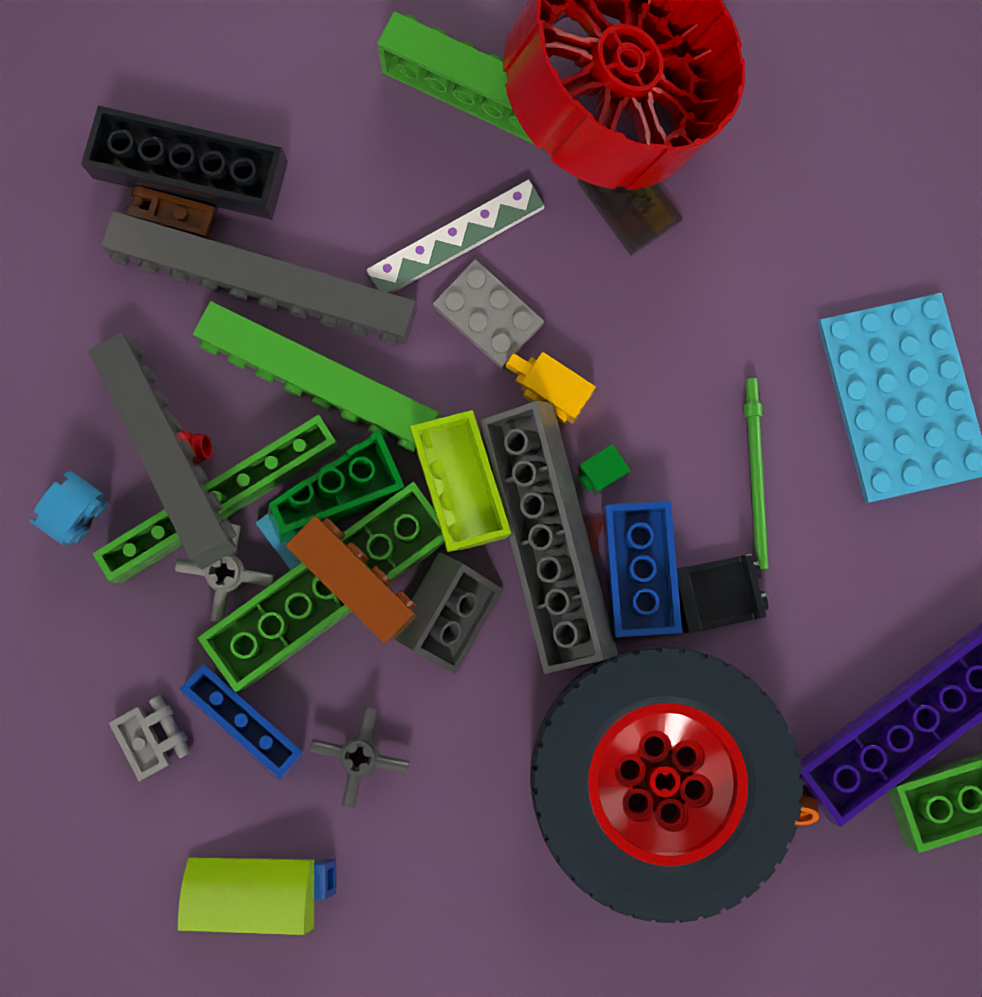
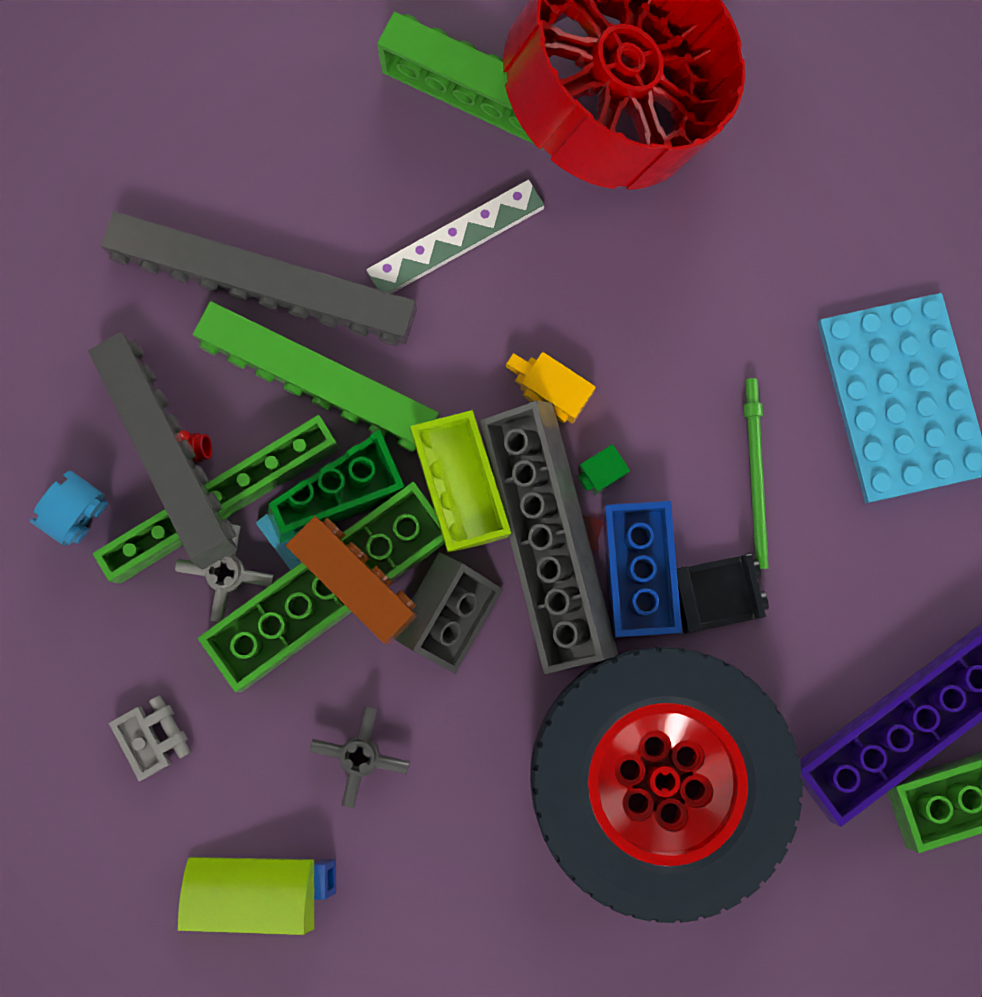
black brick [81,105,288,220] -> none
reddish brown plate [124,186,217,239] -> none
blue brick [179,664,303,782] -> none
light grey plate [433,259,545,369] -> none
clear smoke tile [577,178,683,256] -> none
orange tile [795,790,819,825] -> none

